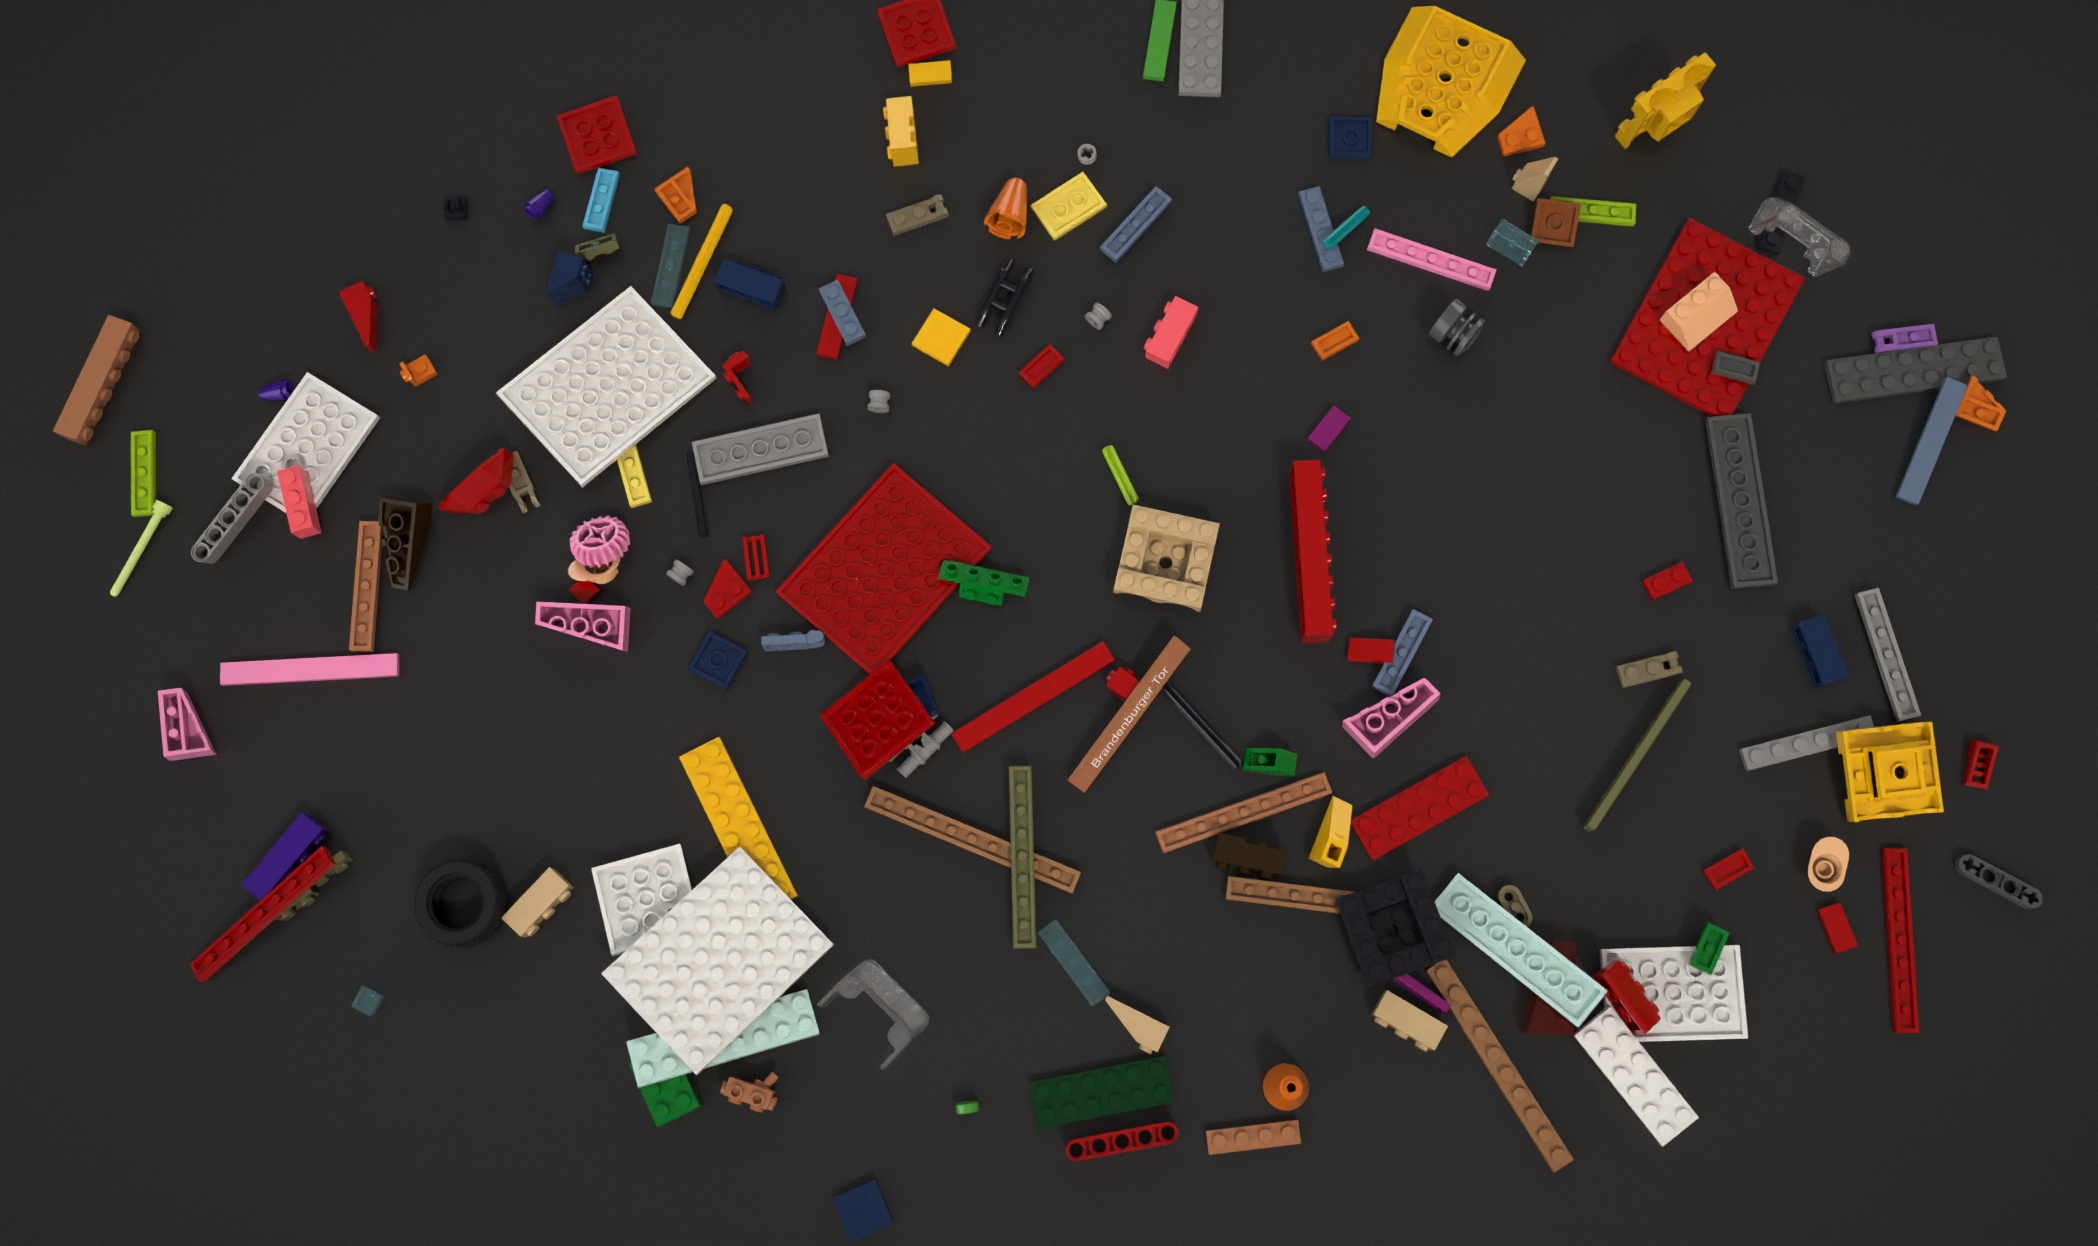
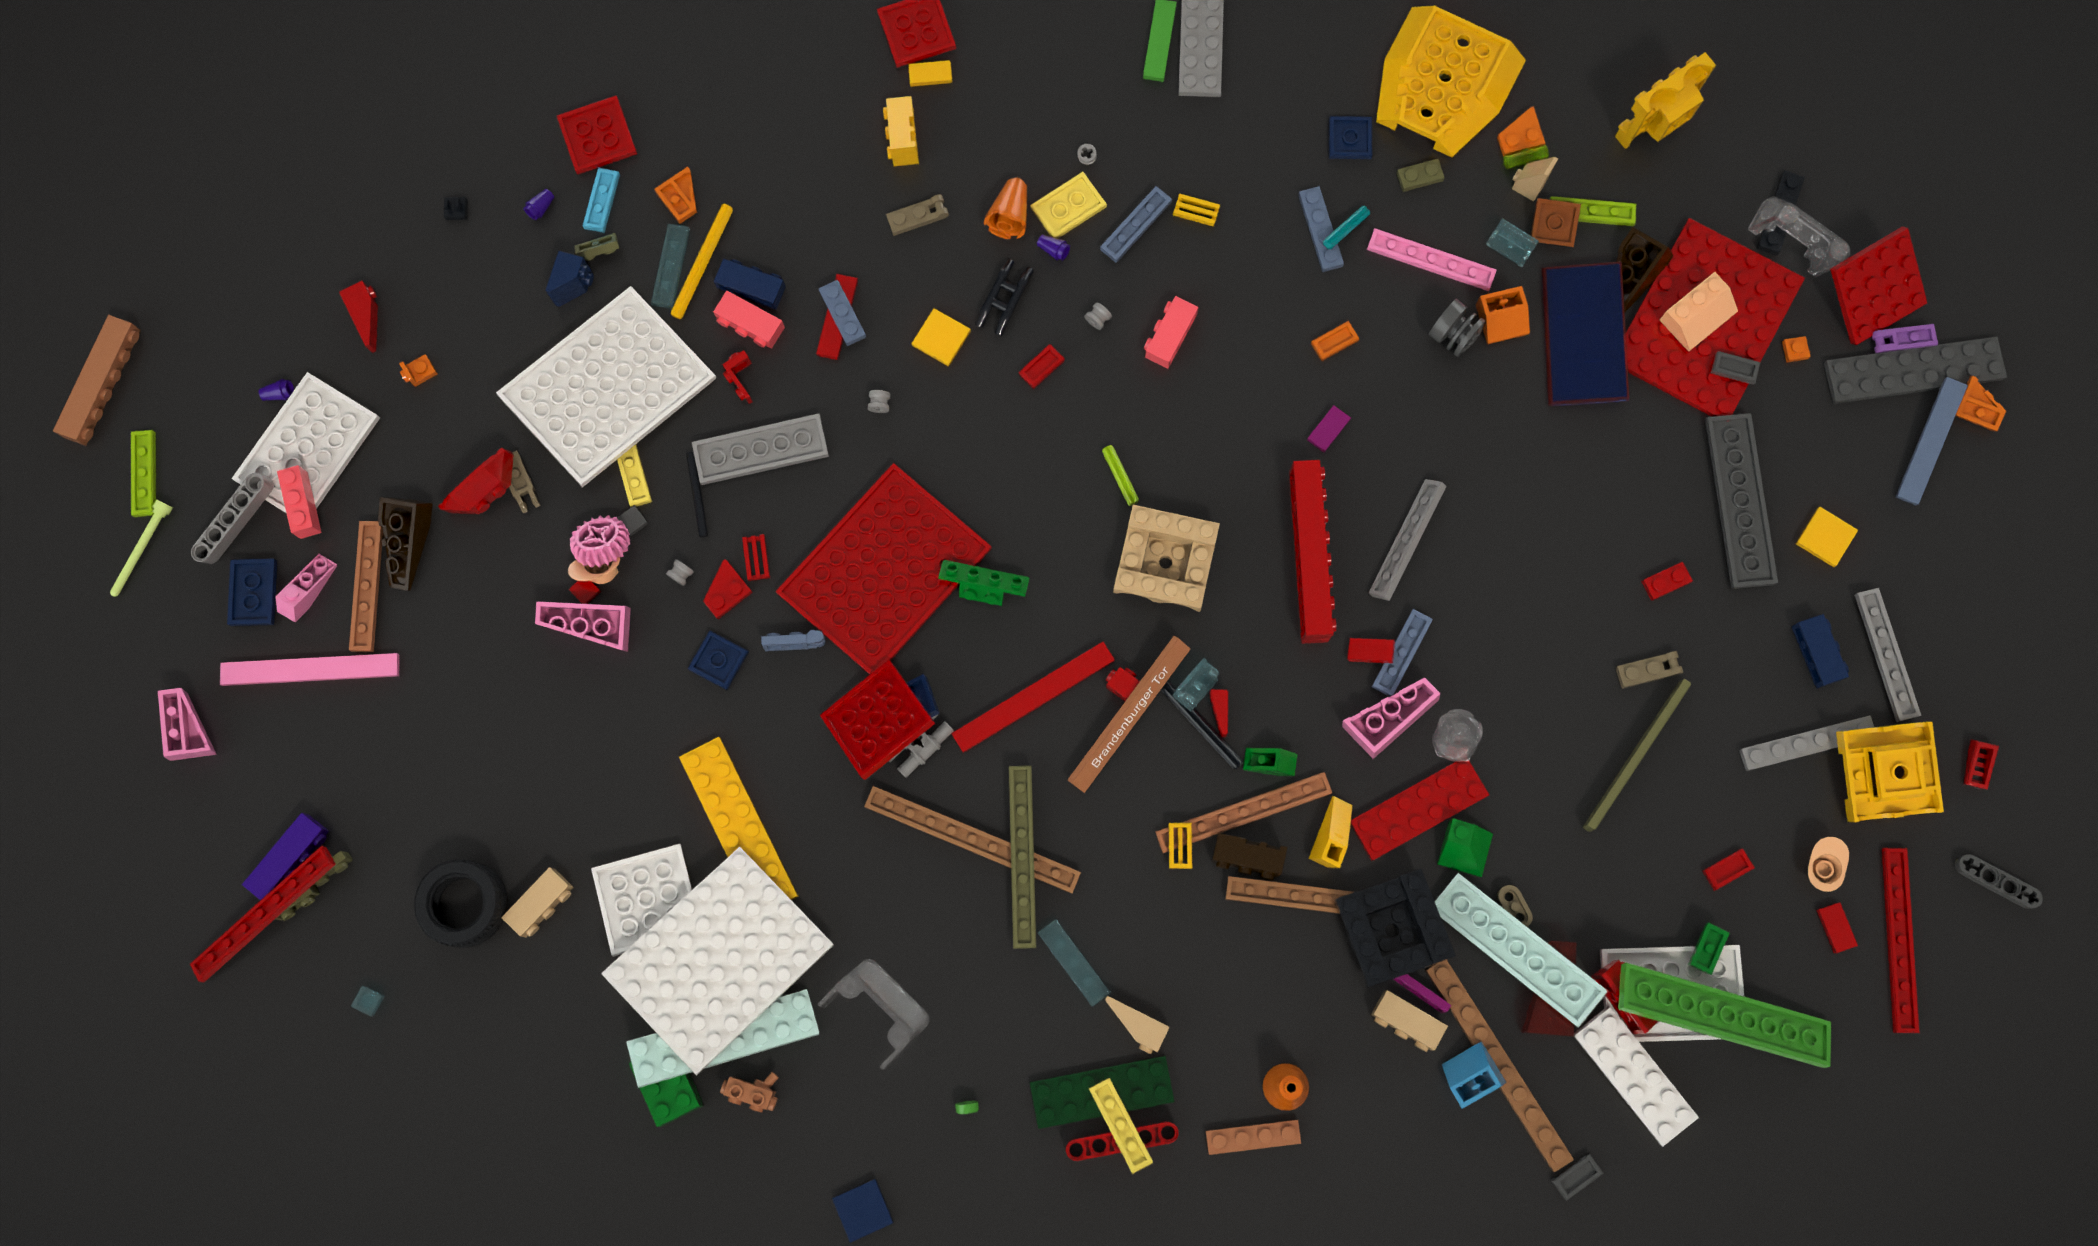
none -> dark blue plate [227,559,277,626]
none -> bright pink slope [275,554,337,623]
none -> dark grey tile [617,505,648,536]
none -> coral brick [713,291,785,349]
none -> dark purple cone [1037,234,1070,261]
none -> light yellow tile [1089,1078,1153,1174]
none -> yellow tile [1169,823,1192,869]
none -> clear light blue hinge [1172,658,1220,711]
none -> yellow tile [1173,193,1220,227]
none -> red slope [1209,690,1228,738]
none -> light grey plate [1369,479,1446,601]
none -> olive plate [1397,159,1445,192]
none -> clear brick [1432,709,1483,762]
none -> green slope [1437,819,1493,877]
none -> dark azure slope [1442,1041,1507,1109]
none -> orange slope [1476,286,1530,345]
none -> clear neon green pin [1503,145,1549,169]
none -> clear blue door [1542,261,1629,406]
none -> dark grey tile [1551,1153,1604,1201]
none -> dark brown wedge [1599,227,1674,321]
none -> bright green plate [1618,963,1831,1068]
none -> orange plate [1782,336,1811,363]
none -> yellow tile [1795,507,1858,568]
none -> red plate [1830,226,1927,345]

